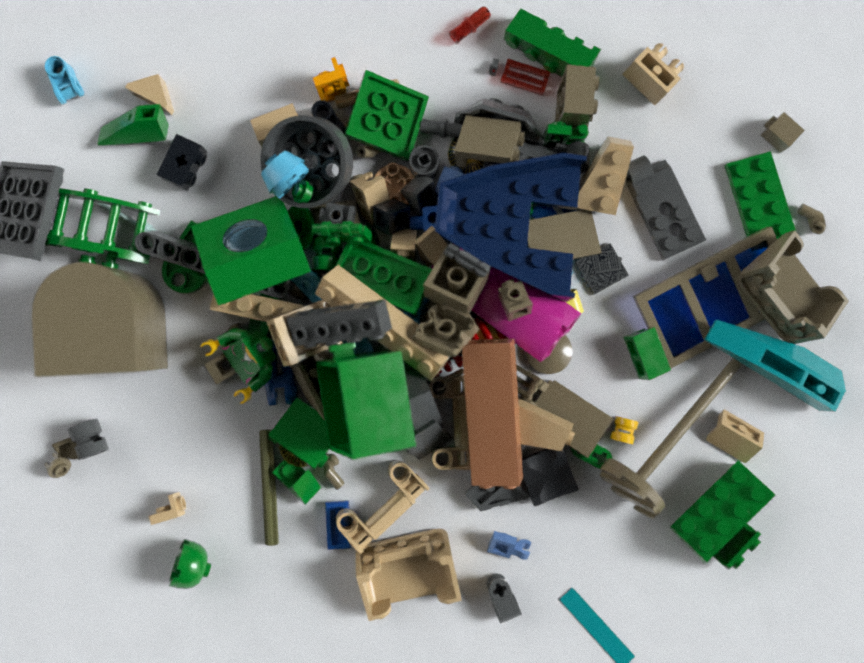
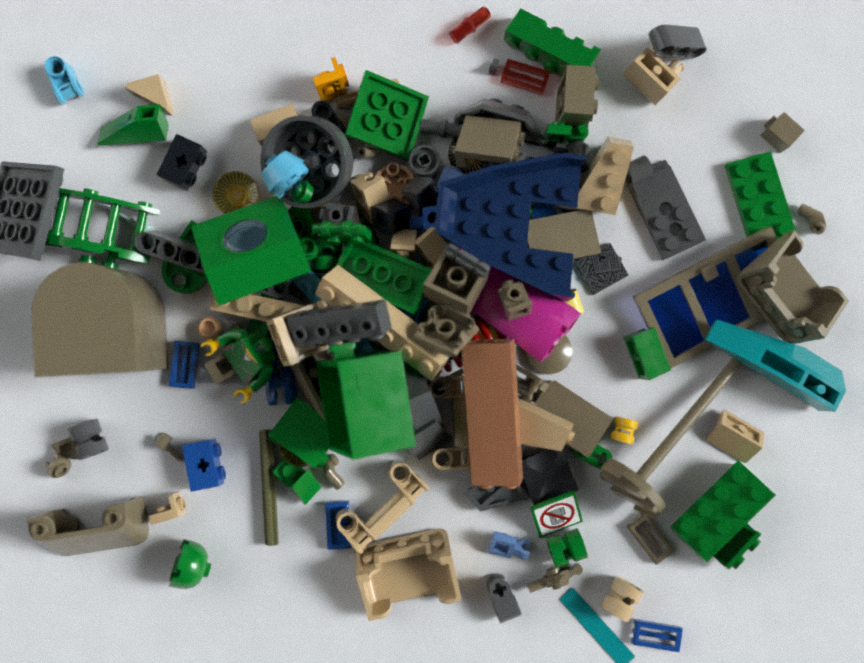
none -> dark tan windscreen [27,496,149,556]
none -> dark tan hand [156,432,183,462]
none -> blue tile [169,341,200,389]
none -> blue brick [182,438,226,492]
none -> light nougat plate [198,317,222,340]
none -> clear yellow dish [212,171,259,214]
none -> green plate [299,238,319,261]
none -> dark tan piece [527,563,583,593]
none -> piece [530,490,583,538]
none -> green wheel [546,528,588,568]
none -> tan wheel [601,576,644,622]
none -> dark tan tile [626,514,675,565]
none -> blue tile [631,619,683,652]
none -> dark grey beam [648,24,707,59]

